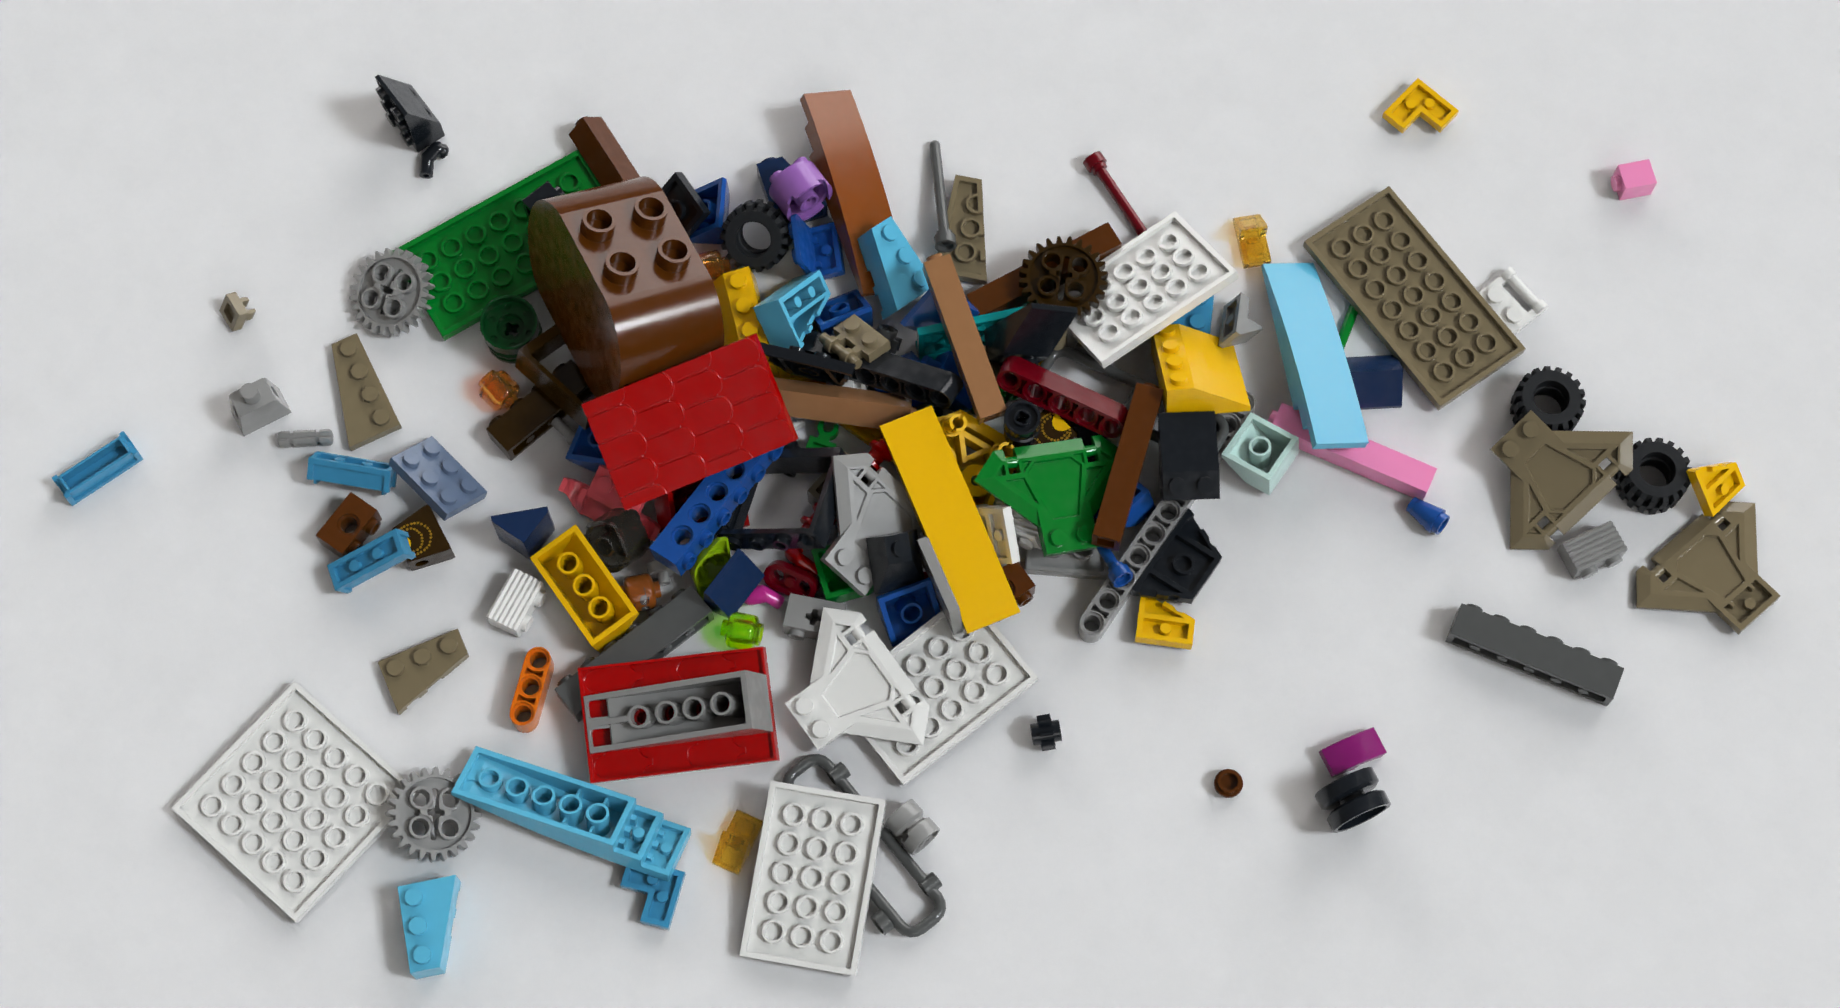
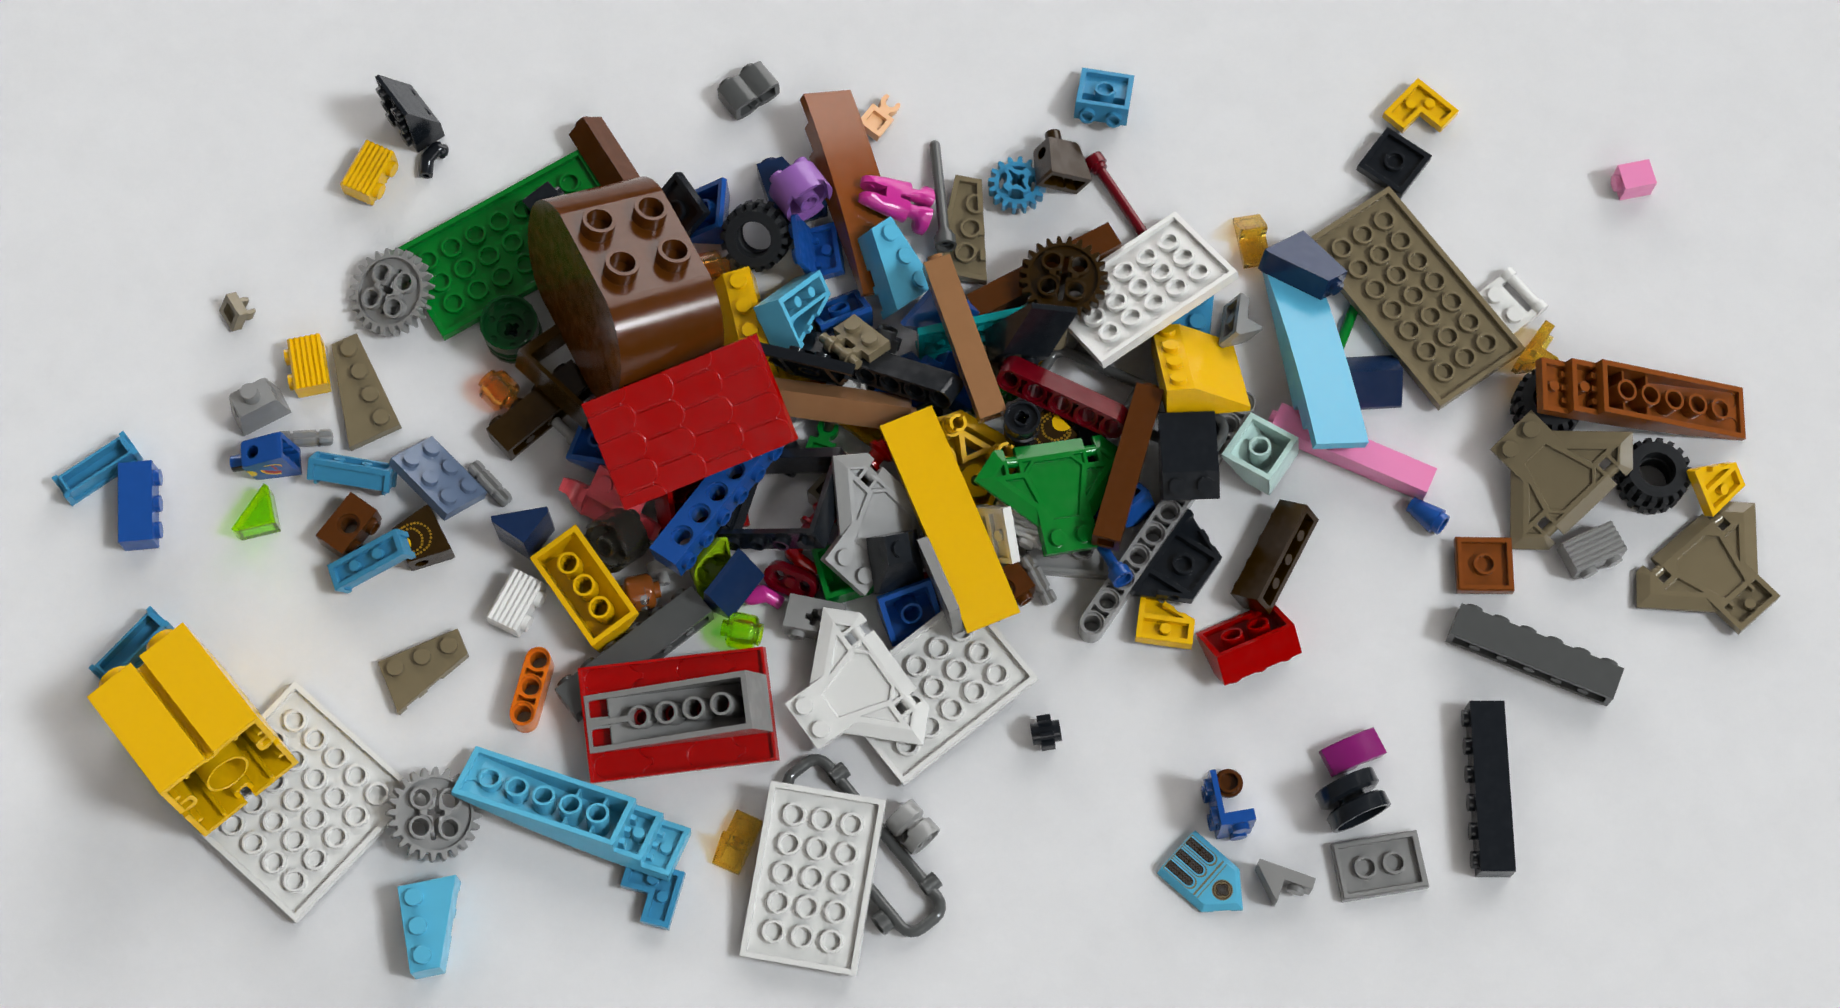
none -> yellow brick [87,622,299,837]
none -> dark azure container [89,606,174,679]
none -> blue brick [118,460,163,551]
none -> blue torso [230,432,302,480]
none -> clear neon green slope [231,483,281,541]
none -> yellow brick [283,333,332,398]
none -> yellow brick [340,140,398,206]
none -> light grey axle [468,460,512,507]
none -> dark grey brick [717,61,780,120]
none -> dark pink piece [858,175,935,235]
none -> light nougat plate [861,94,900,142]
none -> dark azure gear [988,156,1046,214]
none -> light grey axle [1020,552,1057,606]
none -> dark brown torso [1033,129,1092,194]
none -> dark azure plate [1074,67,1135,128]
none -> medium azure tile [1157,831,1243,912]
none -> red slope [1195,605,1302,686]
none -> blue bracket [1201,769,1256,841]
none -> dark brown brick [1230,499,1319,614]
none -> light grey slope [1255,859,1316,906]
none -> slope [1258,230,1348,300]
none -> light grey tile [1330,830,1429,903]
none -> black plate [1356,127,1432,199]
none -> dark orange plate [1454,537,1515,594]
none -> black brick [1461,701,1516,877]
none -> clear yellow slope [1511,320,1559,374]
none -> dark orange slope [1535,357,1746,441]

